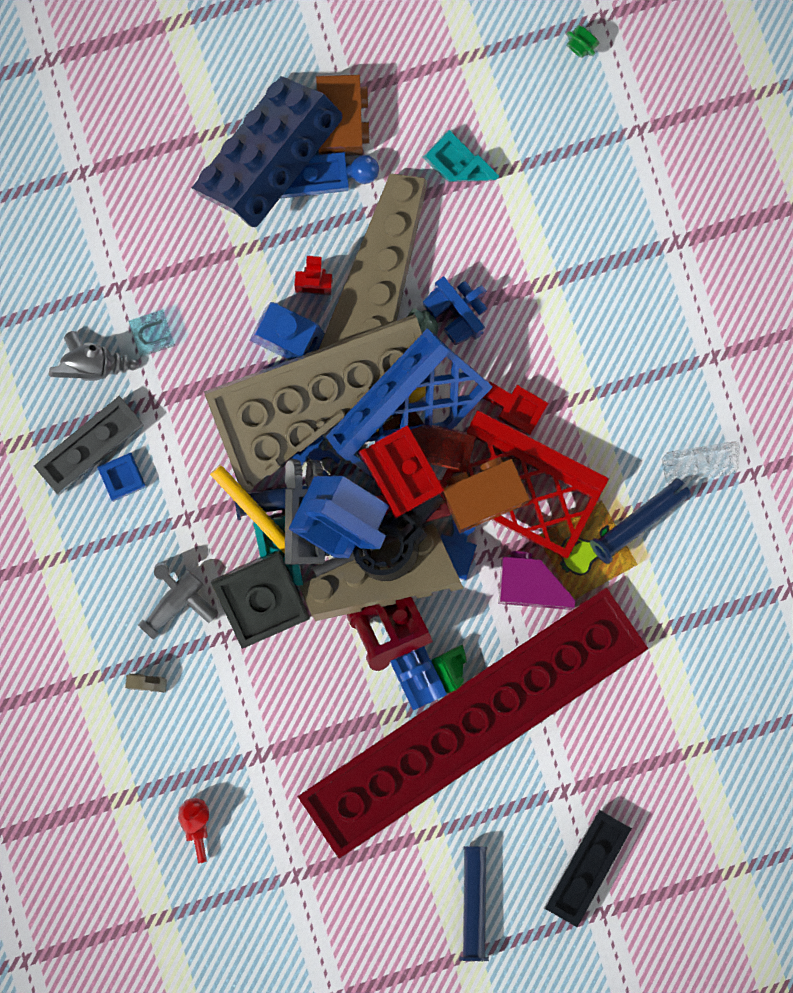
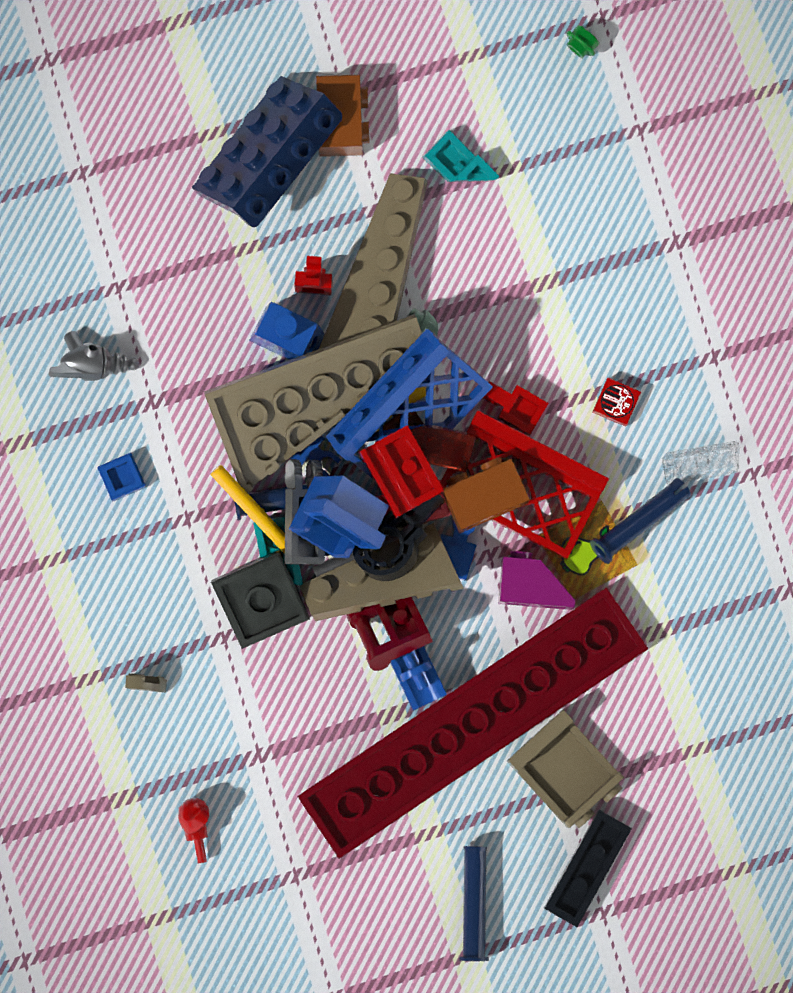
dark grey plate [34,396,144,496] -> none
clear light blue tile [128,310,175,357] -> none
flat silver piece [138,562,219,639] -> none
blue plate [280,152,379,199] -> none
blue hips [423,276,488,346] -> none
green tile [431,645,467,694] -> none
none -> dark tan panel [507,710,624,828]
none -> red tile [592,377,641,427]

